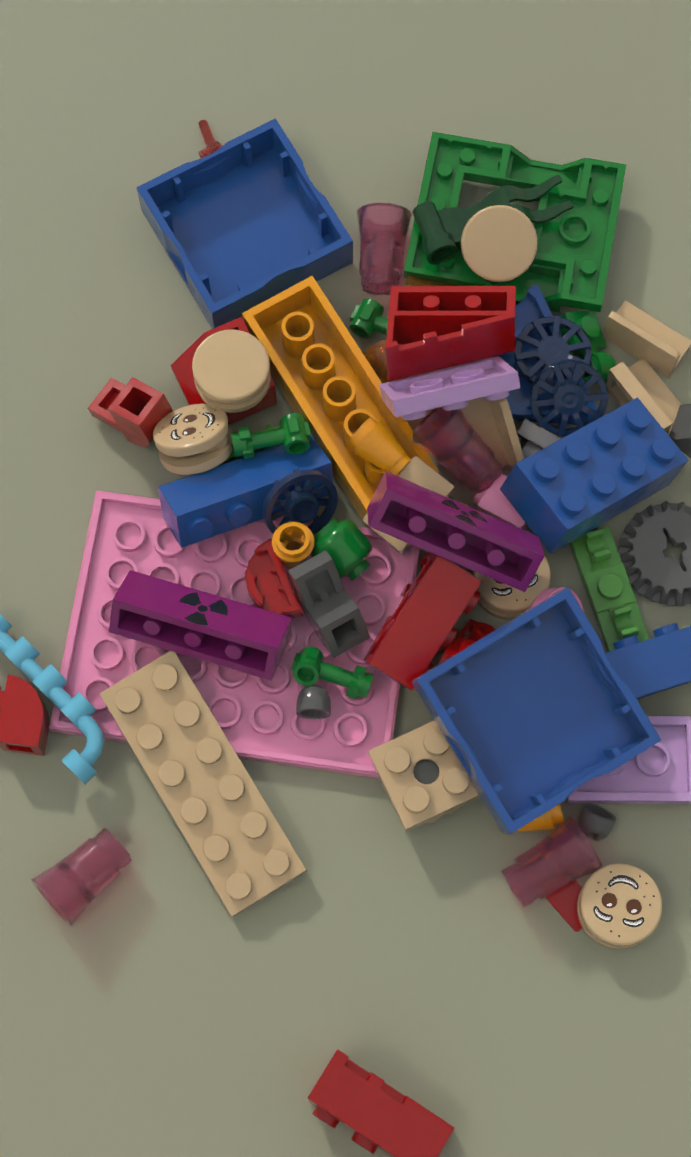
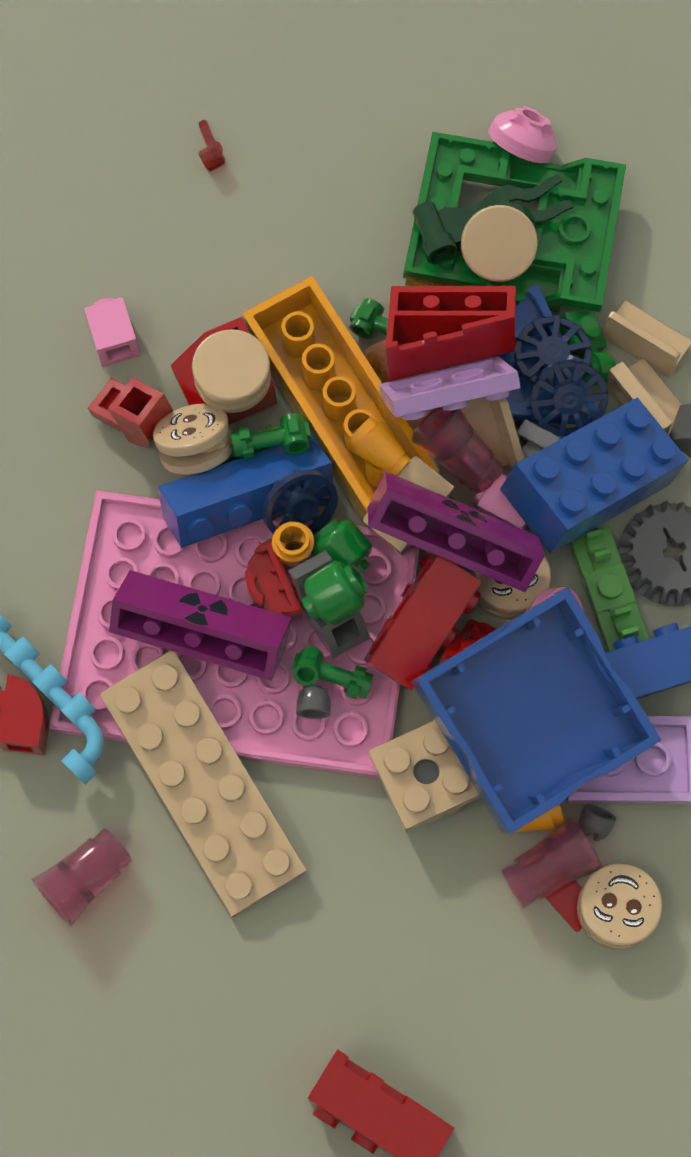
blue tile [136,118,353,329] -> none
clear pink plant [357,203,412,295] -> none
none -> bright pink brick [84,297,140,367]
none -> green head [302,561,369,625]
none -> bright pink piece [488,106,557,163]

